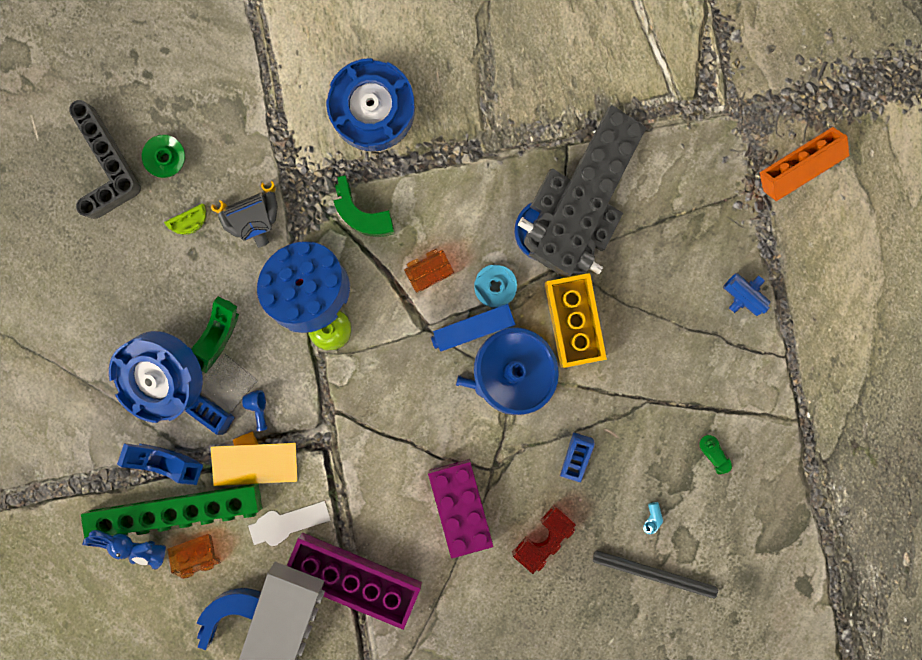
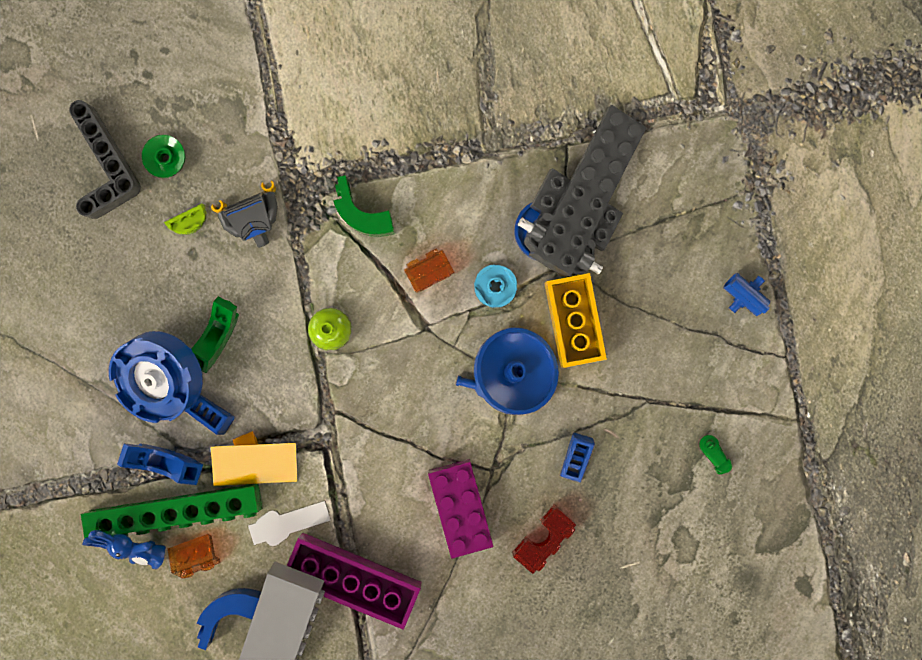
clear tile [201,353,258,414] -> none
blue bar [242,390,268,431] -> none
blue piece [257,242,350,333] -> none
blue piece [326,58,415,151] -> none
blue slope [431,304,516,352] -> none
dark grey axle [593,551,718,599] -> none
medium azure arm [643,502,663,534] -> none
orange brick [760,127,849,202] -> none

